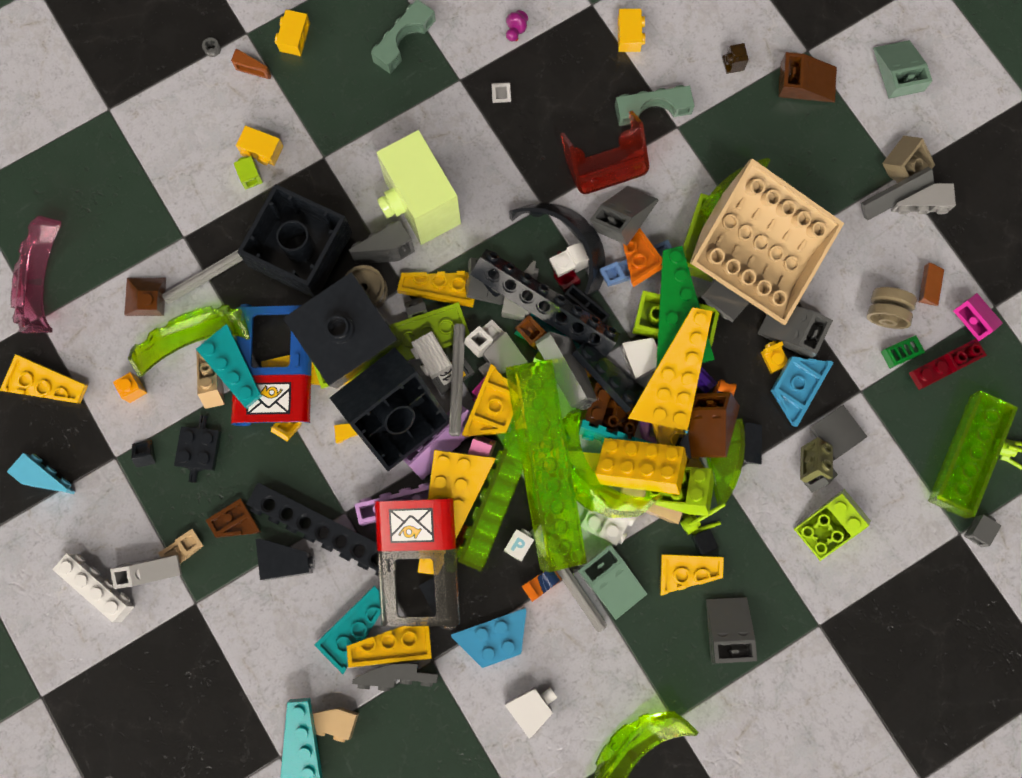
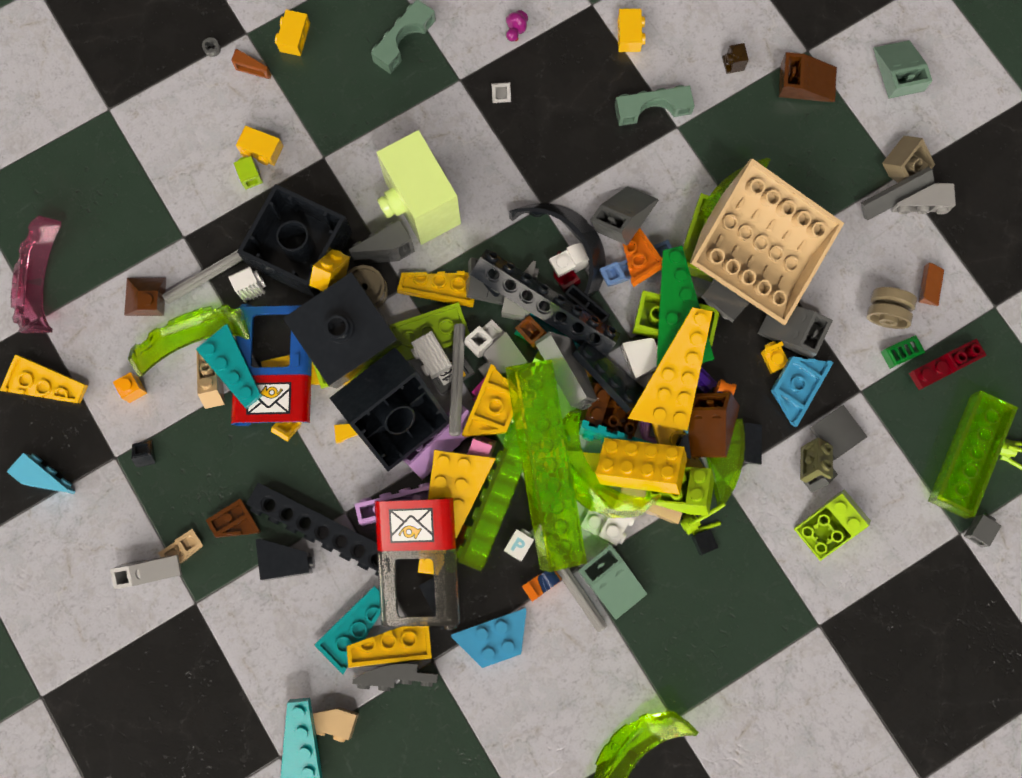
white brick [52,553,135,623] -> none
black plate [174,415,222,483] -> none
dark grey bracket [404,297,427,318] -> none
white torso [505,688,557,739] -> none
clear red windscreen [561,110,649,194] -> none
yellow wing [660,554,724,596] -> none
dark grey slope [706,597,757,663] -> none
dark pink brick [953,293,1003,341] -> none
none -> white brick [228,266,266,303]
none -> yellow brick [309,249,350,291]

